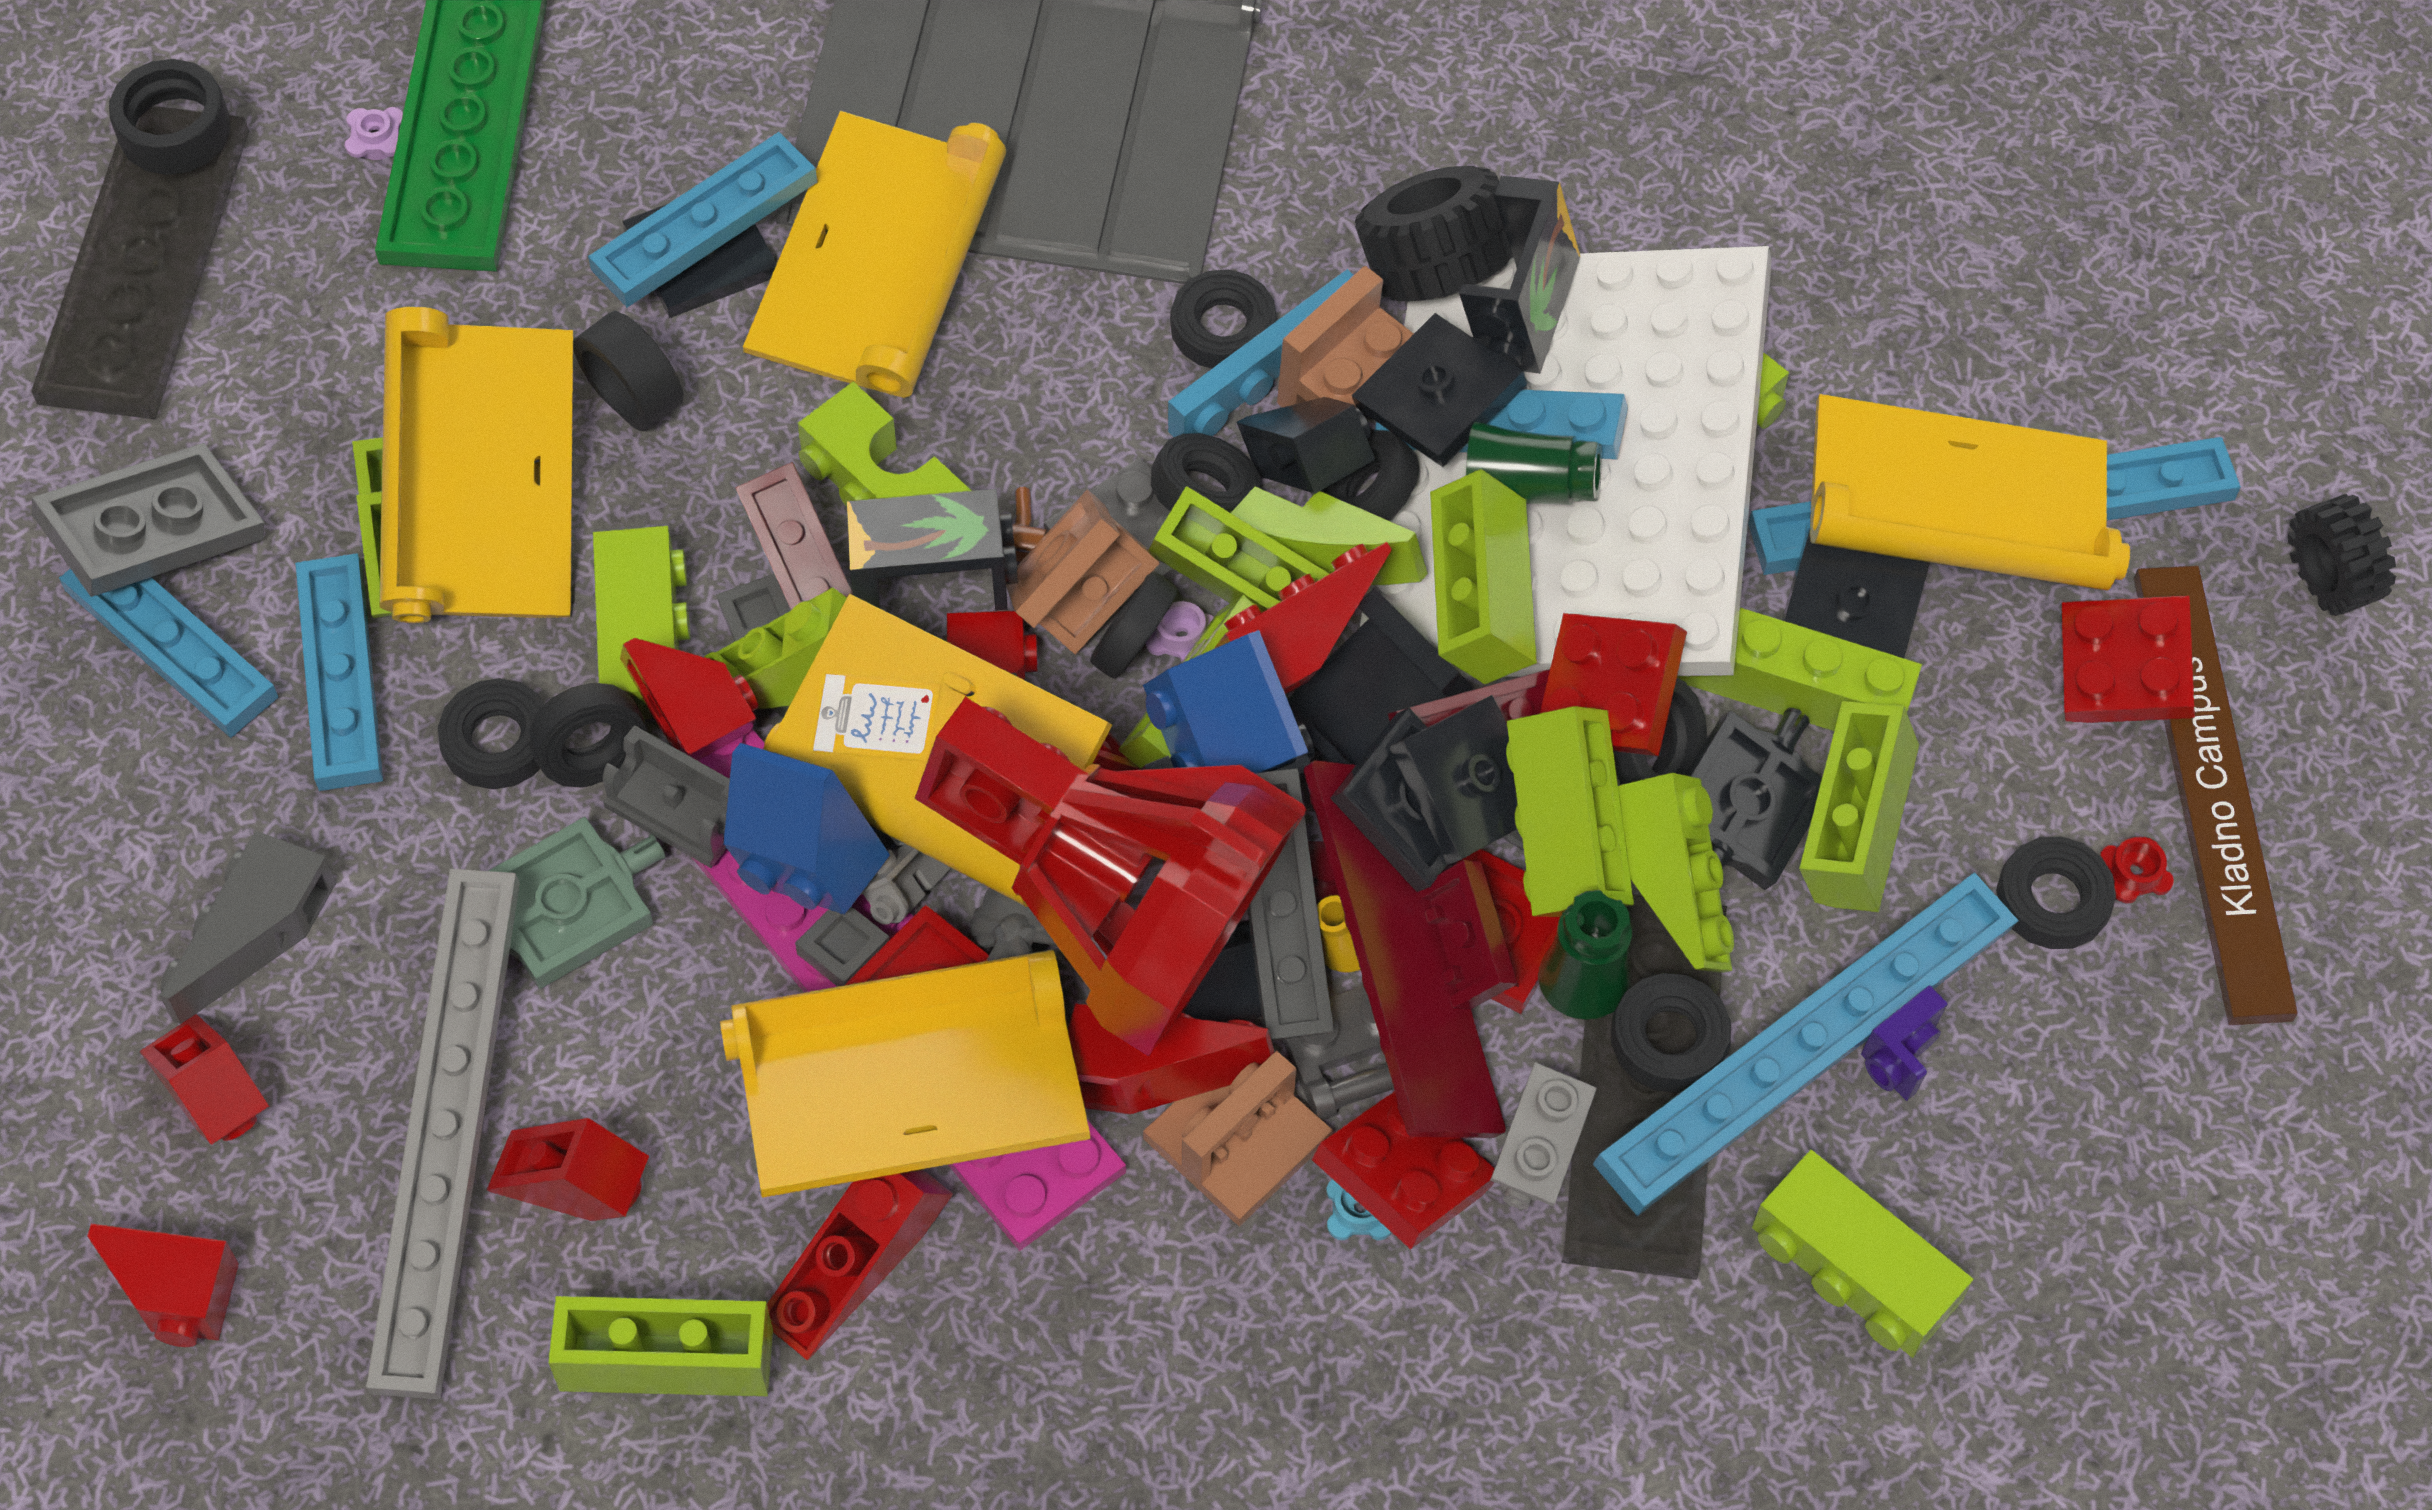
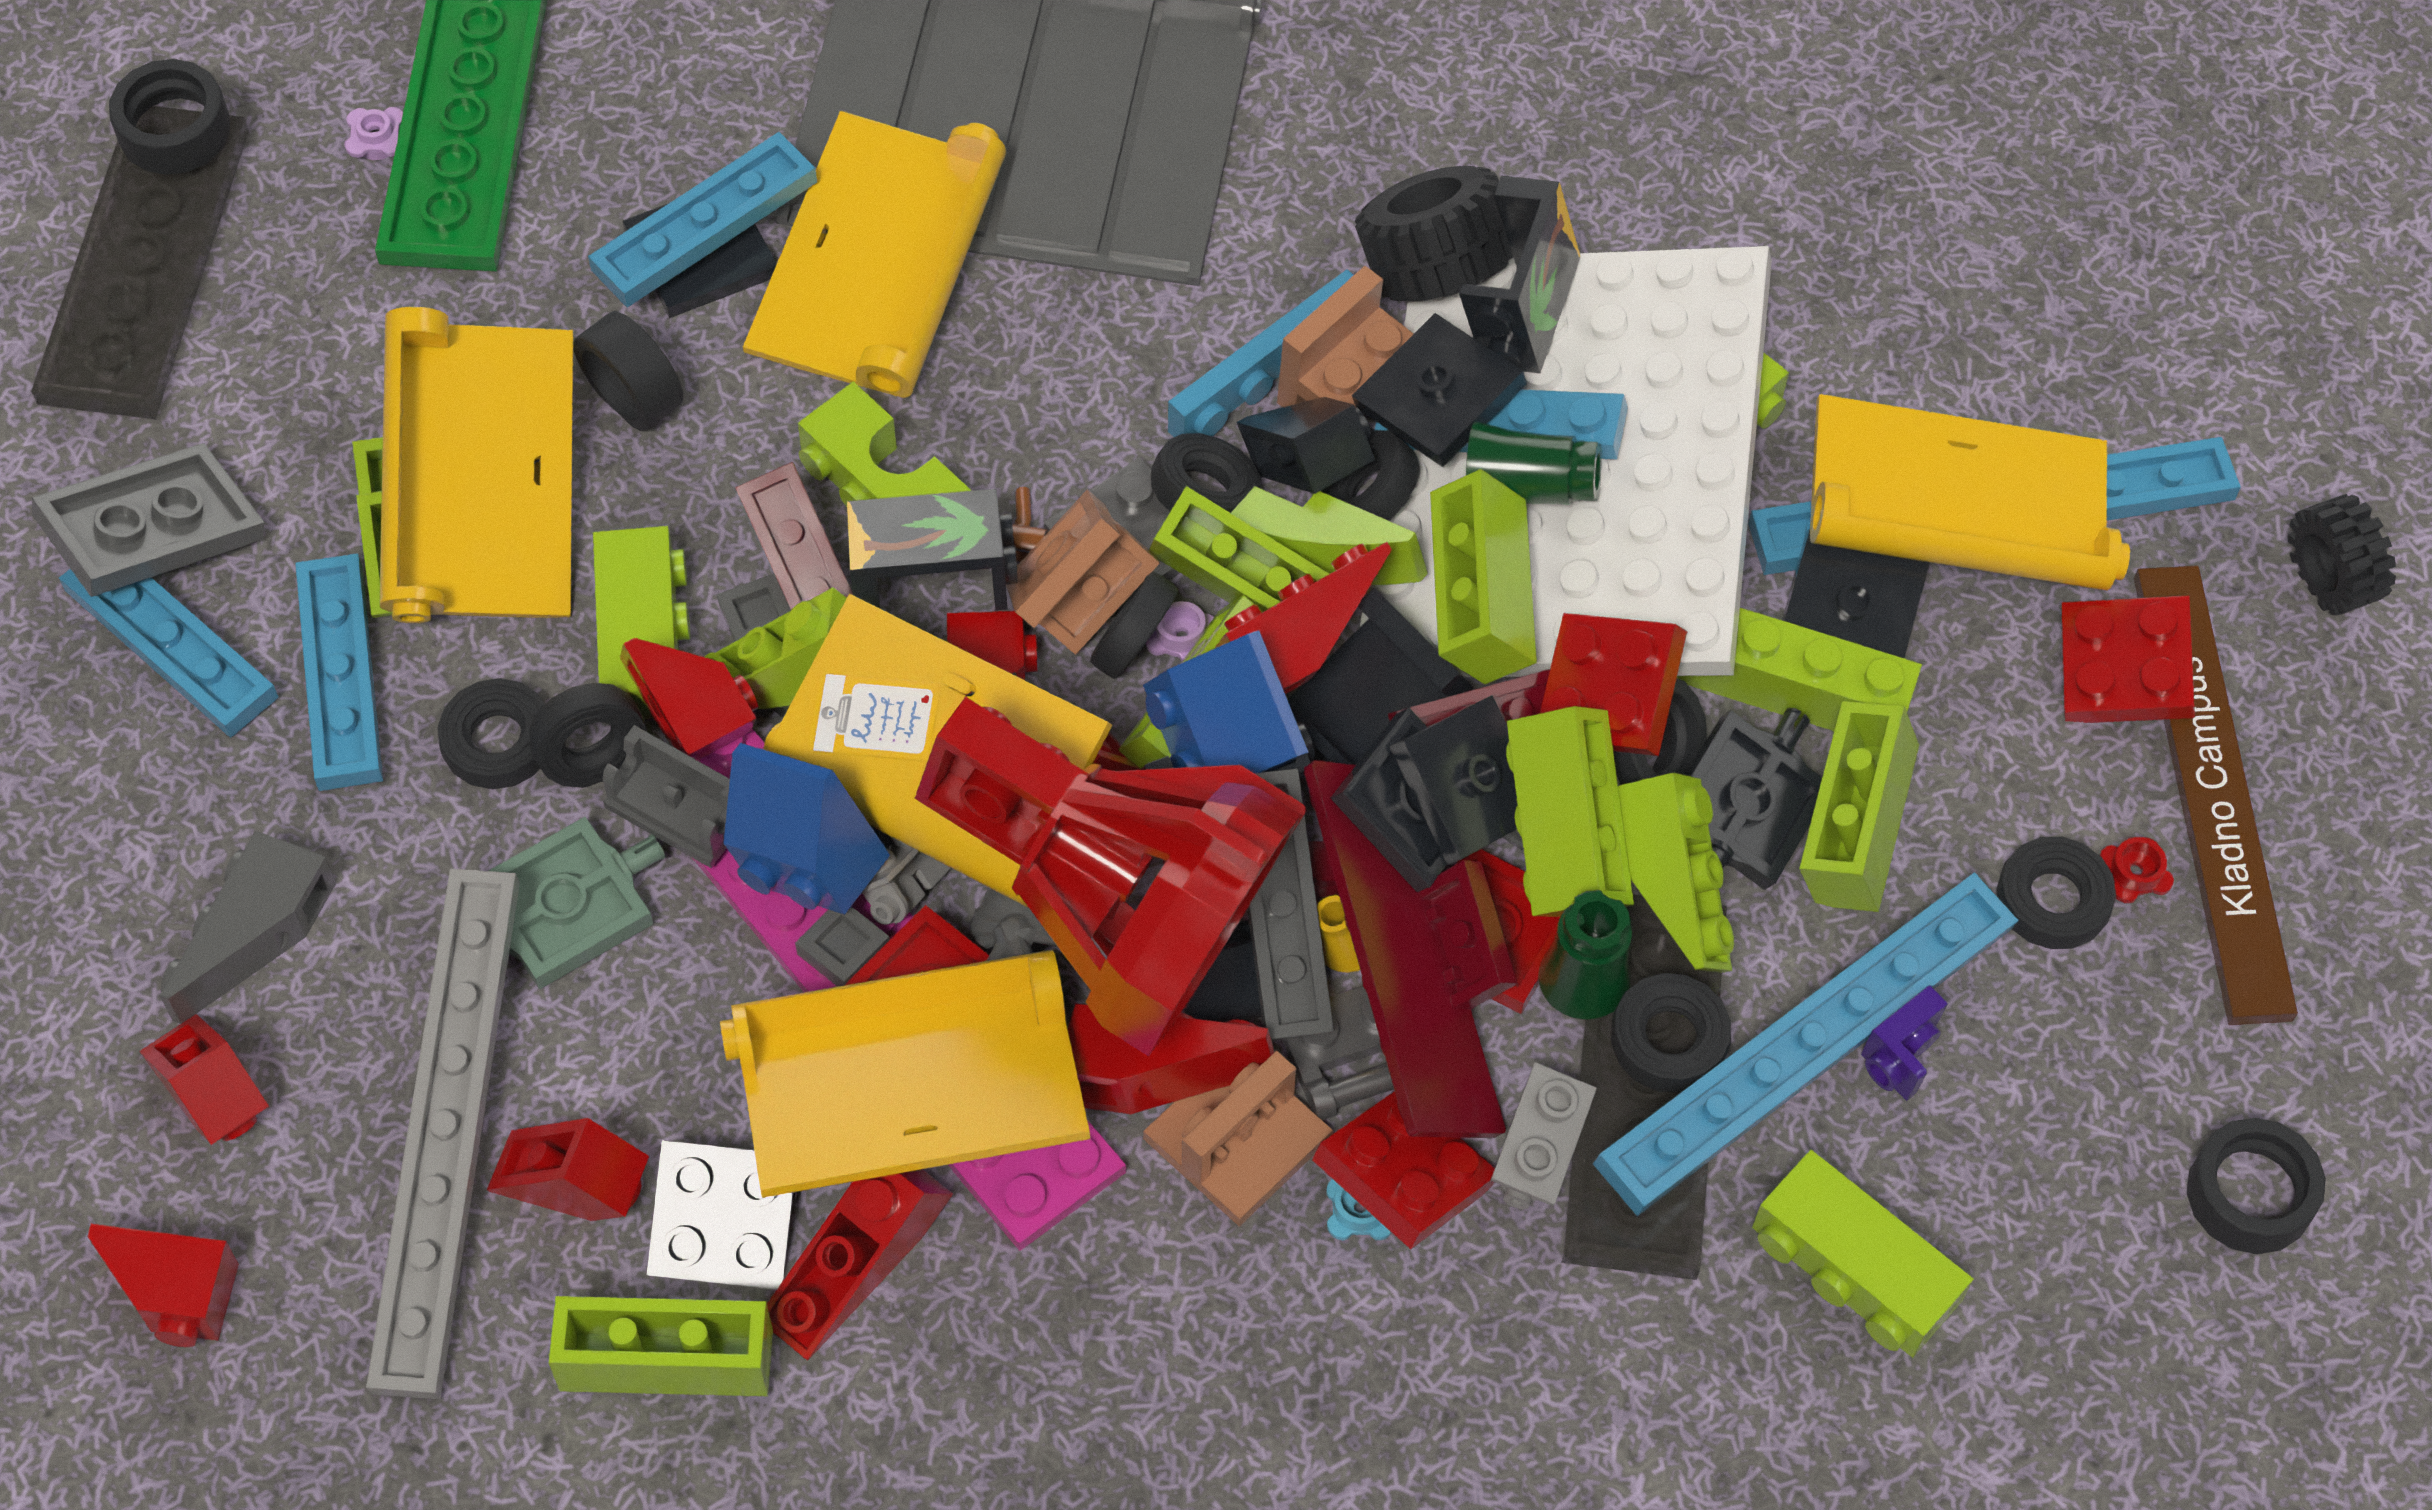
black tyre [1170,269,1277,369] -> none
none -> hinge [647,1140,799,1289]
none -> black tyre [2186,1118,2326,1255]

